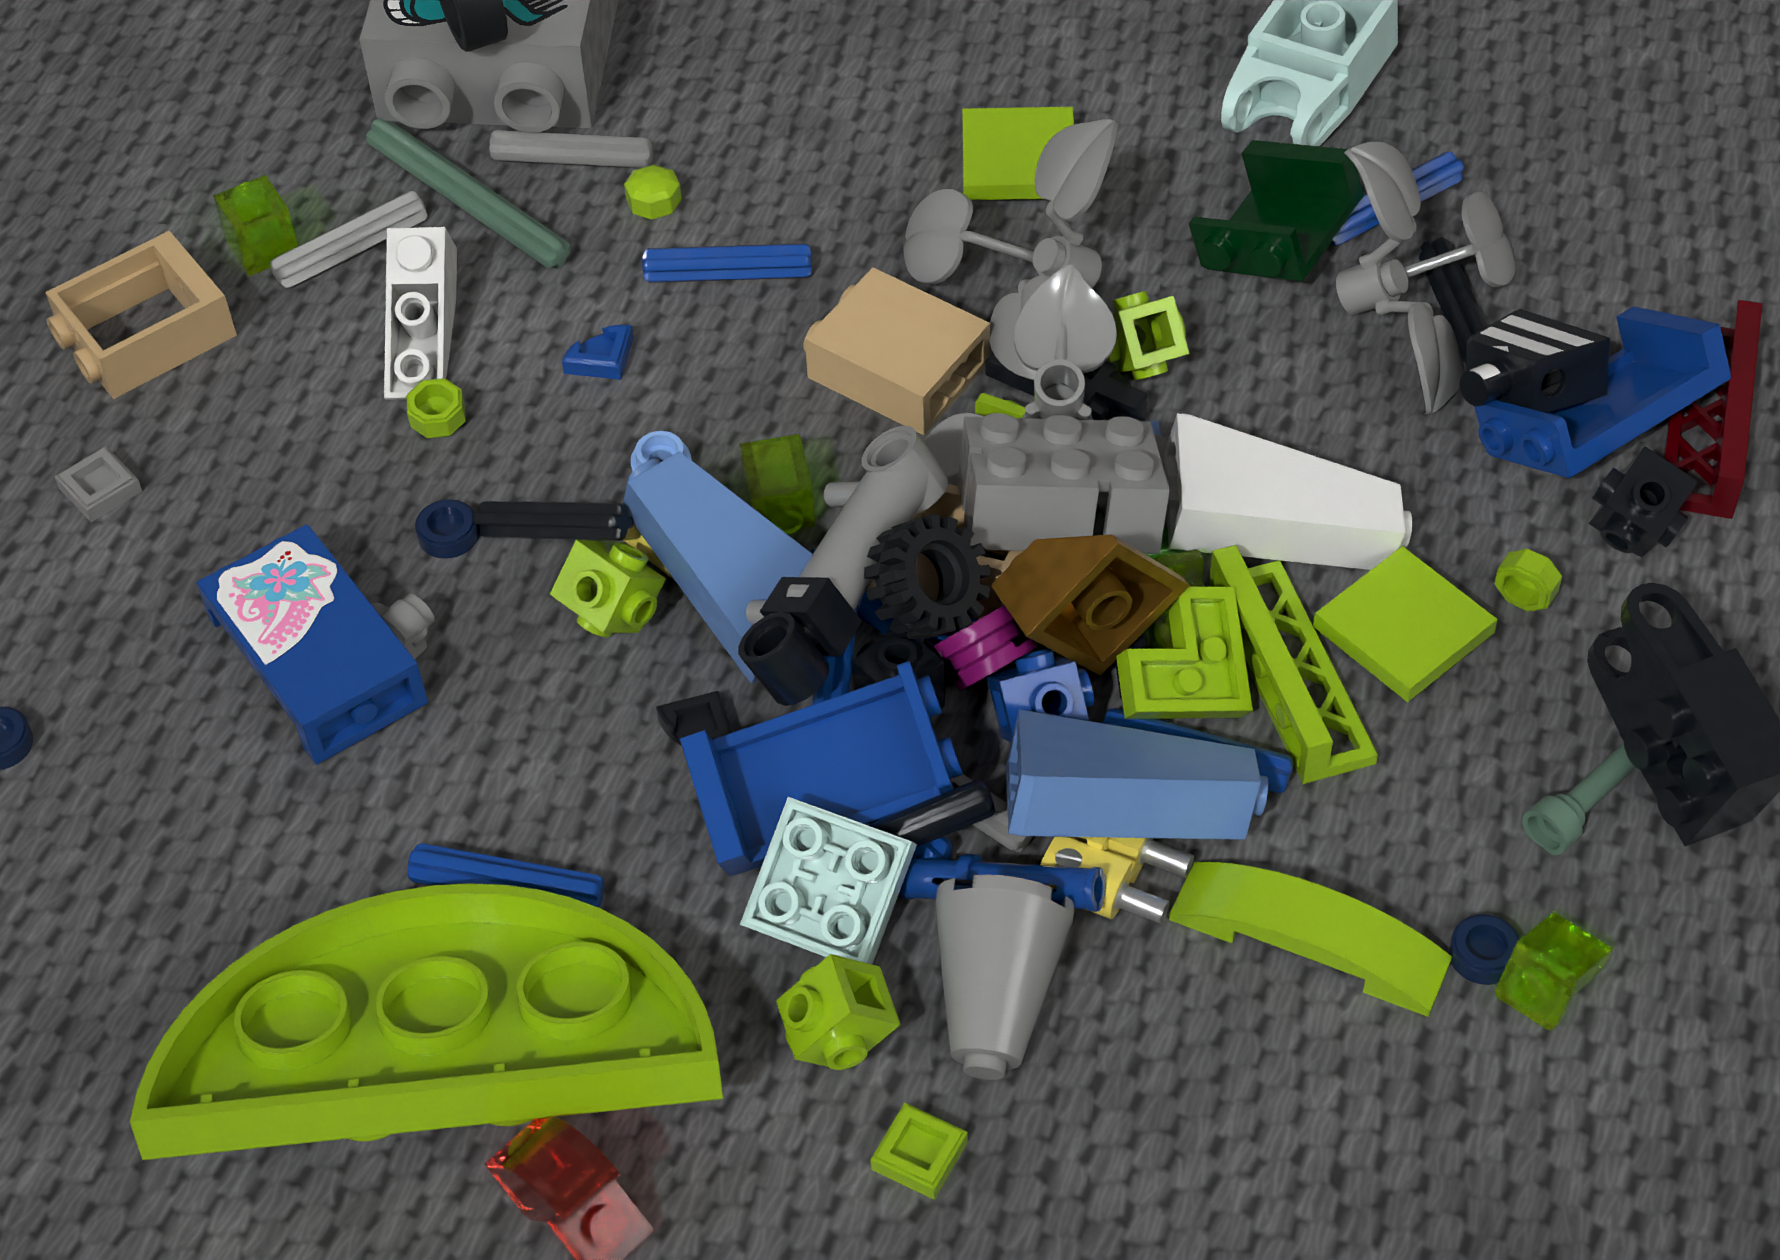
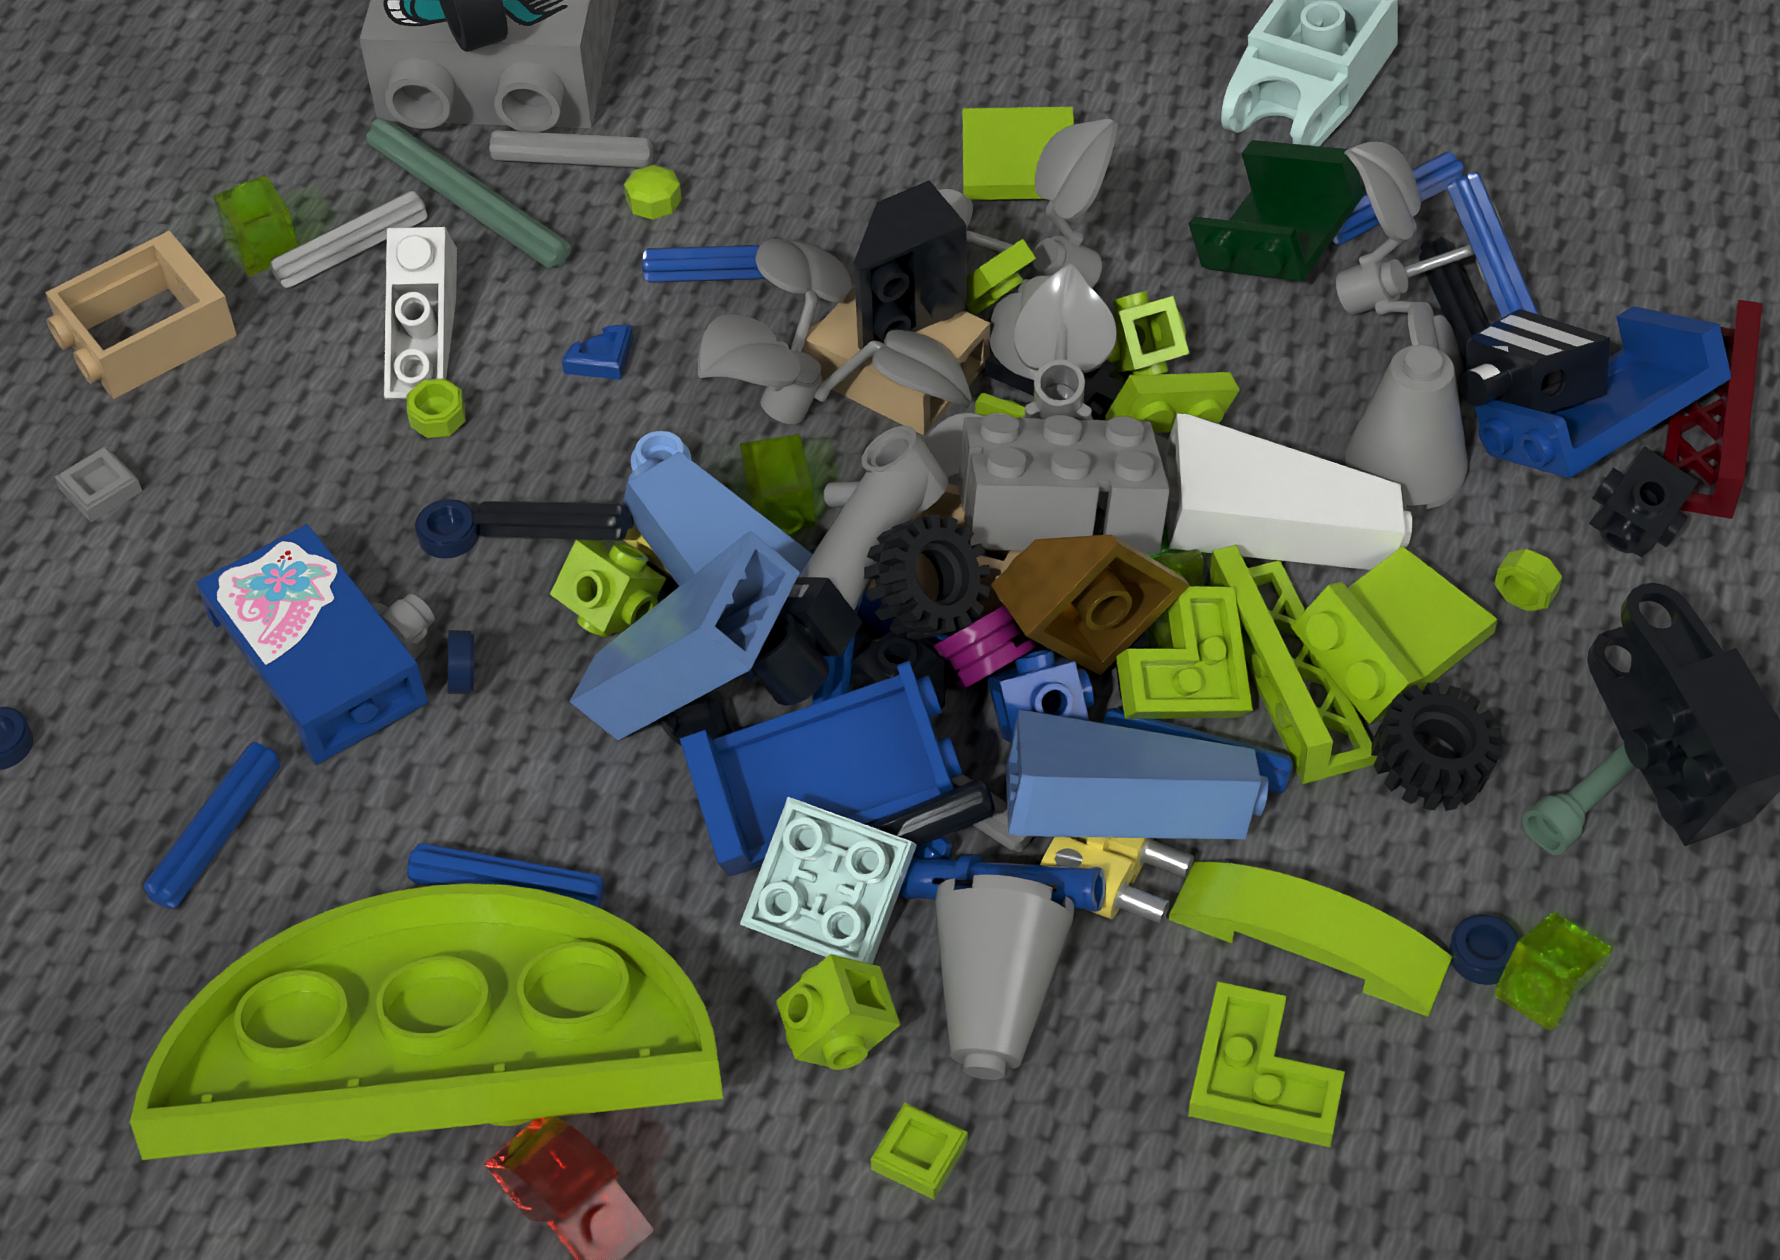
none -> blue axle [144,742,280,909]
none -> dark blue tile [448,630,474,694]
none -> medium blue slope [569,531,800,741]
none -> light grey plant [698,238,972,424]
none -> black slope [854,180,967,350]
none -> lime plate [967,239,1036,316]
none -> lime plate [1105,372,1240,434]
none -> lime plate [1188,981,1345,1148]
none -> lime plate [1290,581,1423,724]
none -> light grey cone [1345,345,1468,511]
none -> black tyre [1371,683,1502,811]
none -> blue axle [1447,172,1539,318]

